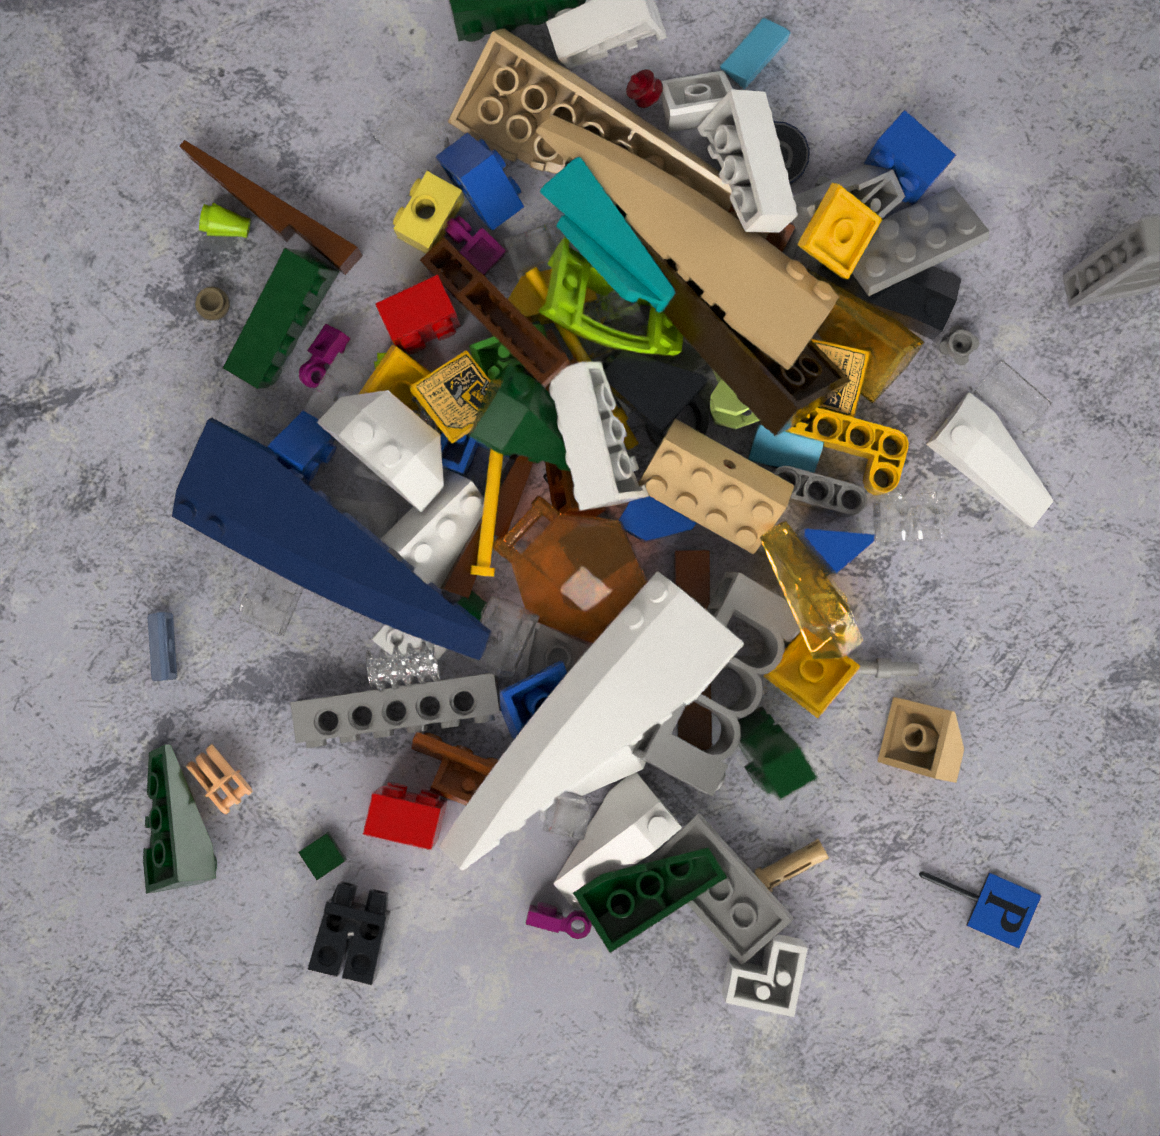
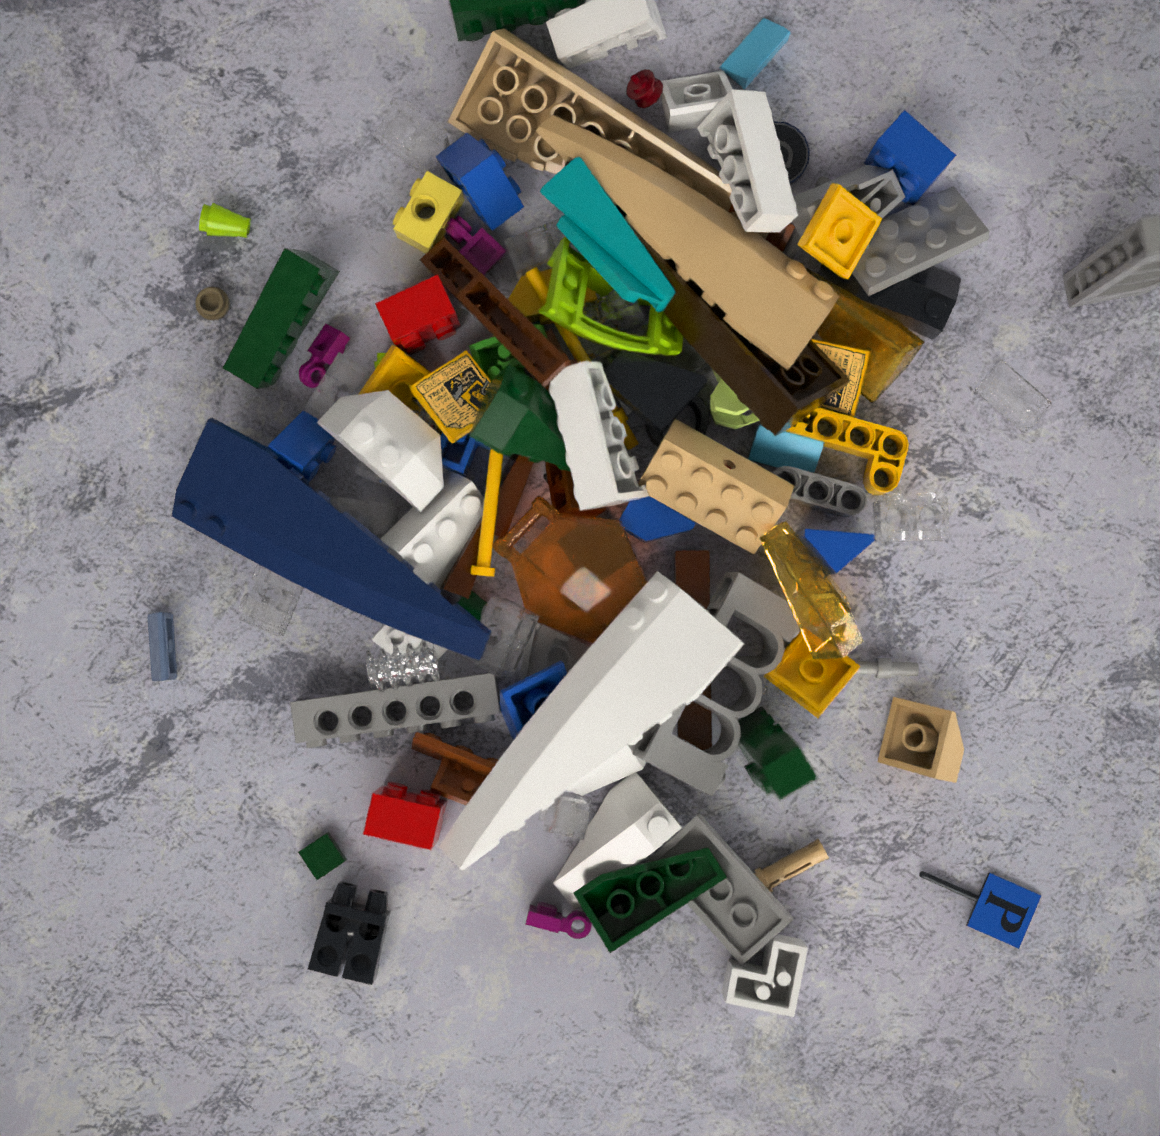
wedge [143,744,217,894] -> none
reddish brown slope [179,140,363,275] -> none
light nougat arm [186,744,253,814] -> none
white wedge [926,392,1054,527] -> none
light grey plate [939,325,979,365] -> none

